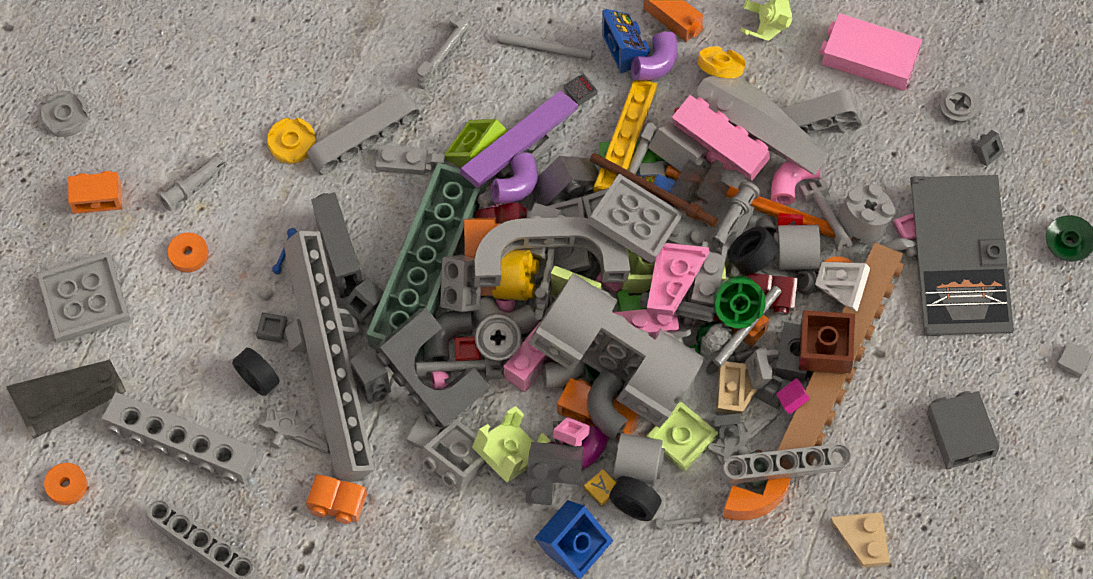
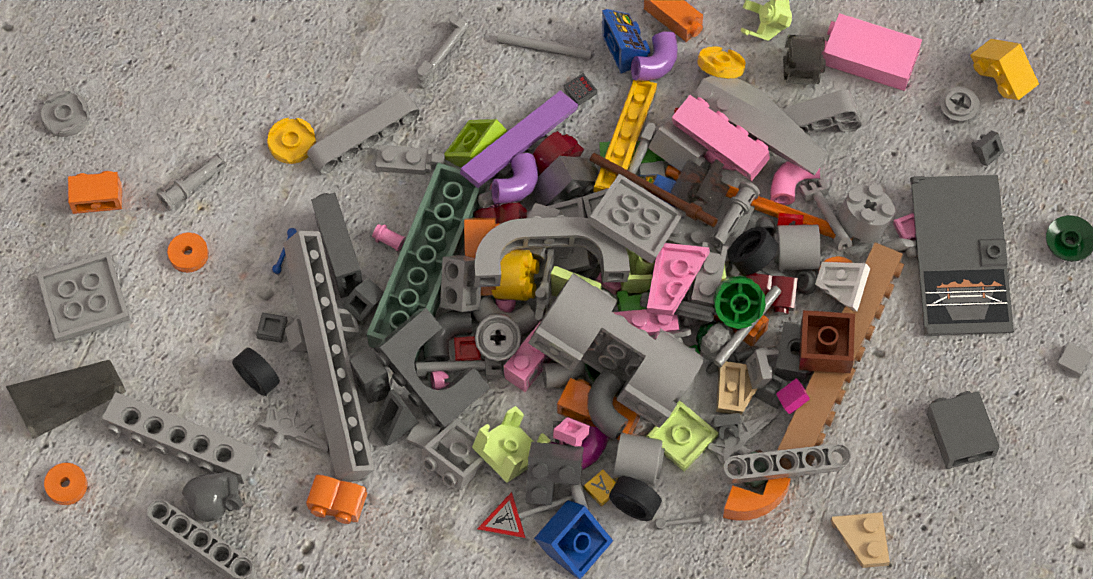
none -> dark grey piece [182,473,244,522]
none -> bright pink pin [372,224,406,251]
none -> dark grey slope [373,389,419,446]
none -> light grey piece [477,482,590,539]
none -> dark red brick [532,131,584,176]
none -> clear smoke brick [783,34,826,85]
none -> yellow brick [970,39,1039,100]

